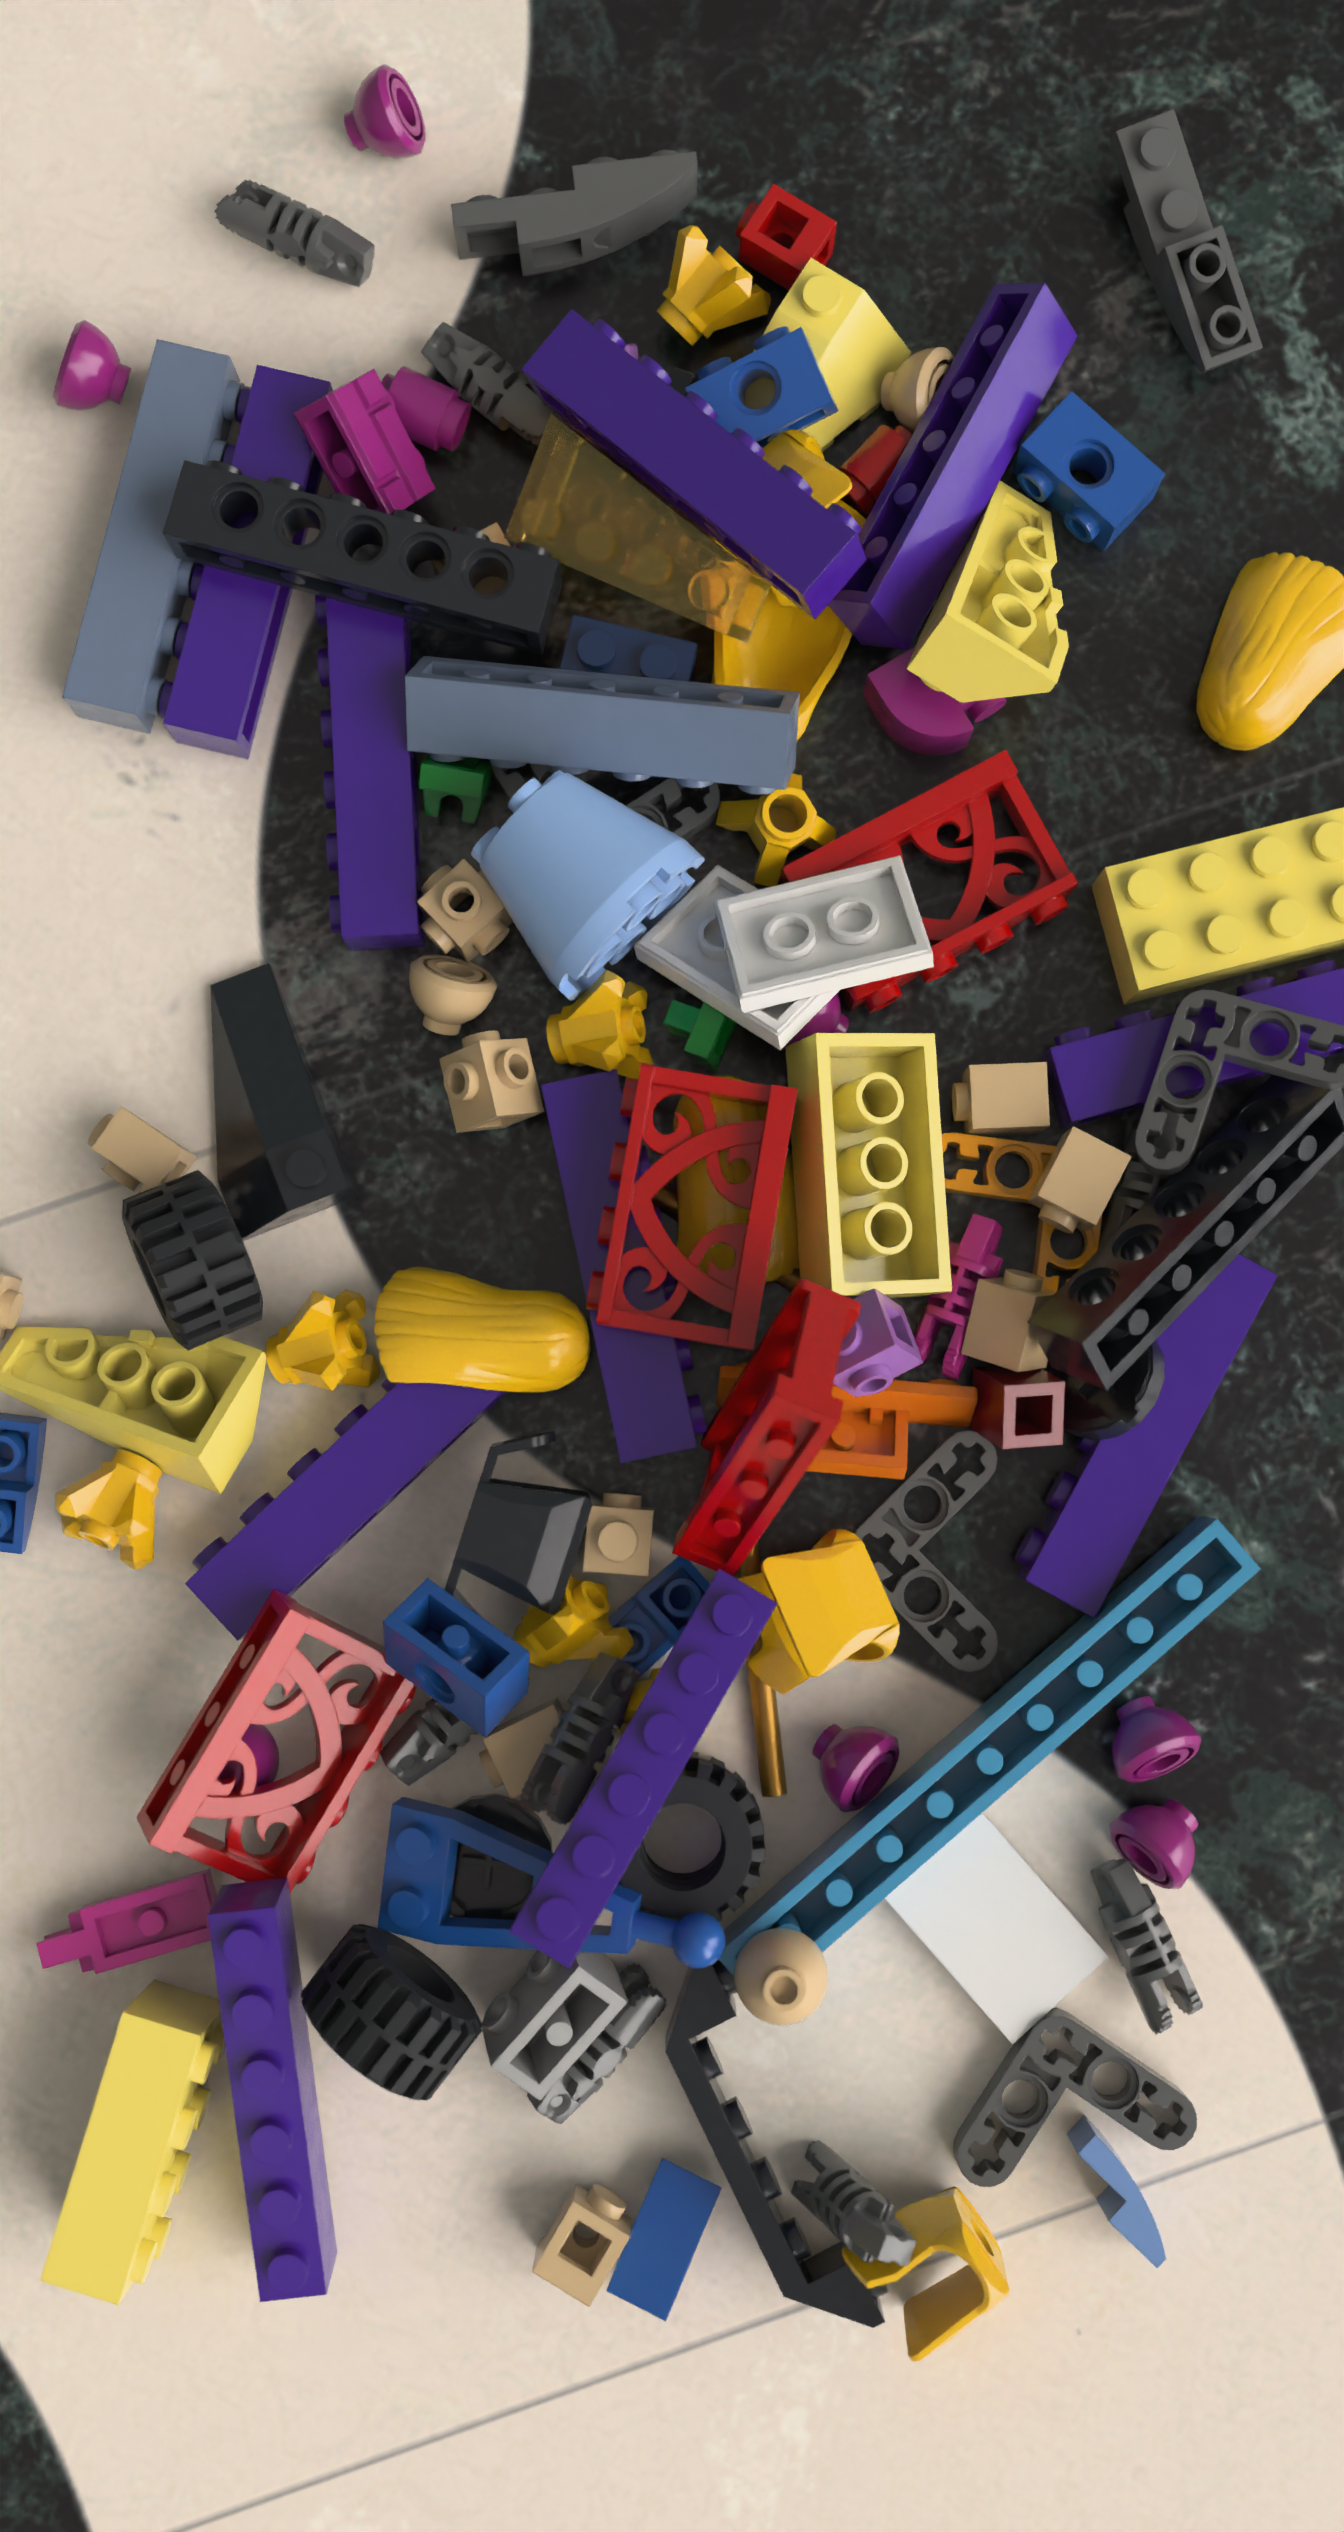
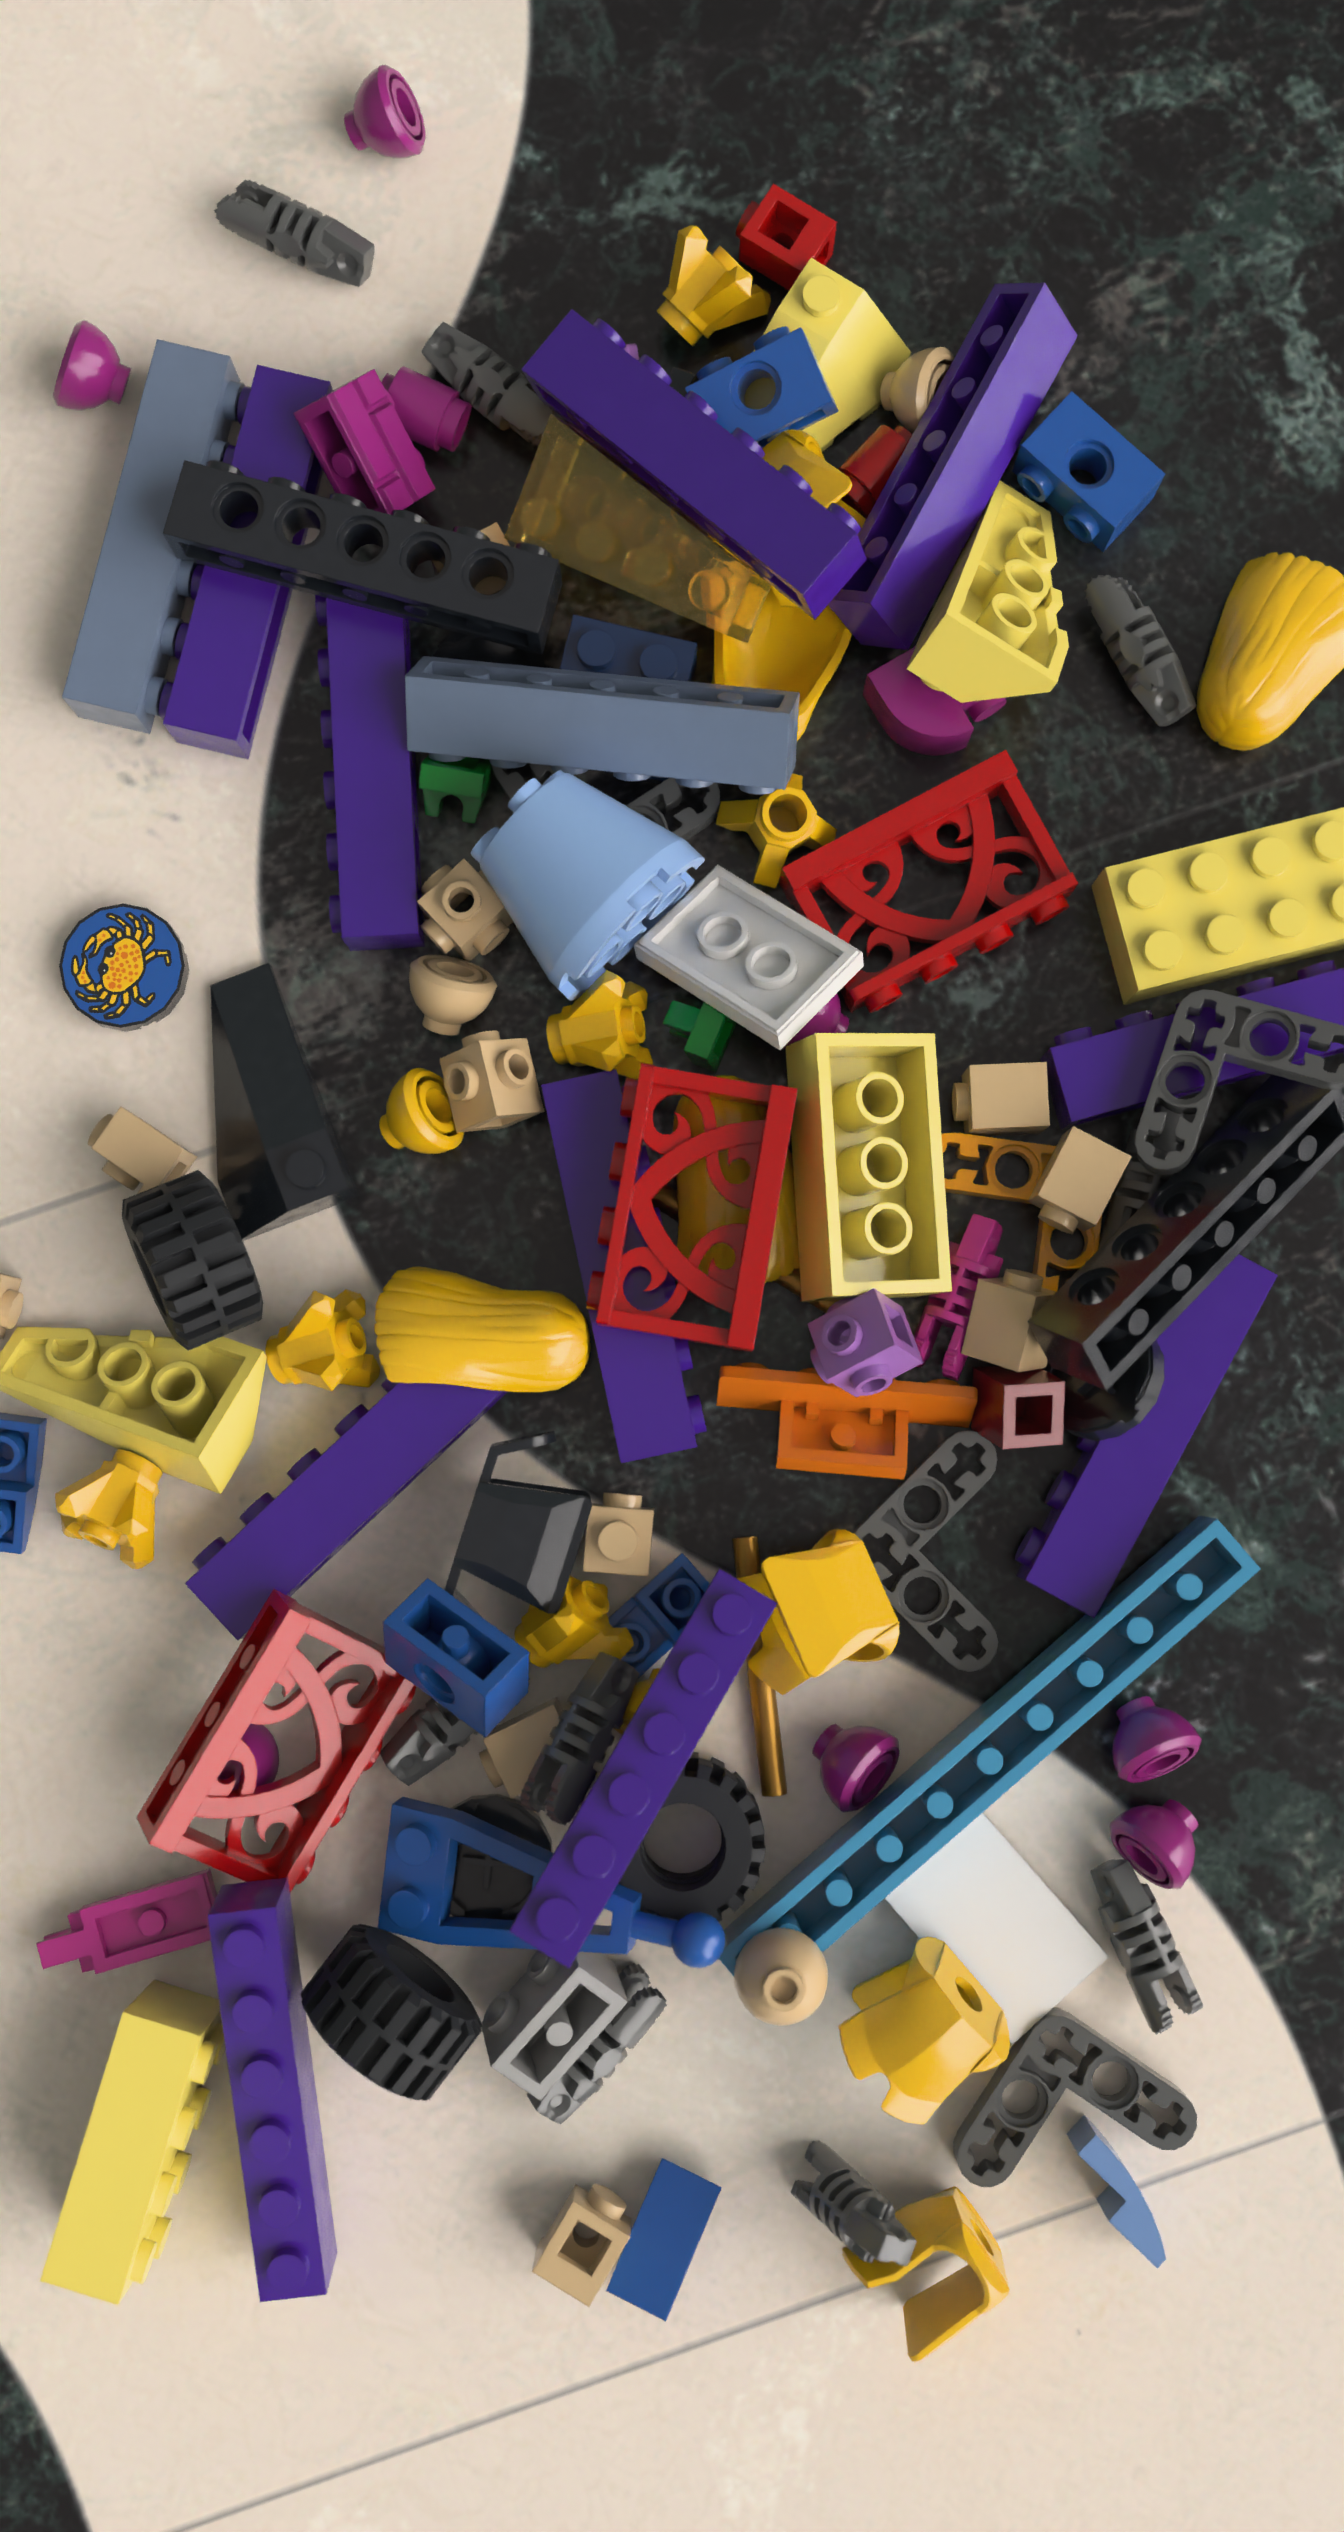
dark grey slope [451,150,698,276] -> none
black slope [665,1959,888,2328] -> none
red fence [672,1279,861,1576] -> none
white tile [713,855,934,1013] -> none
dark grey slope [1110,109,1263,373] -> none
none -> tile [59,904,189,1032]
none -> yellow brick [379,1068,464,1154]
none -> yellow piece [838,1937,1010,2125]
none -> dark grey hinge [1084,575,1197,726]

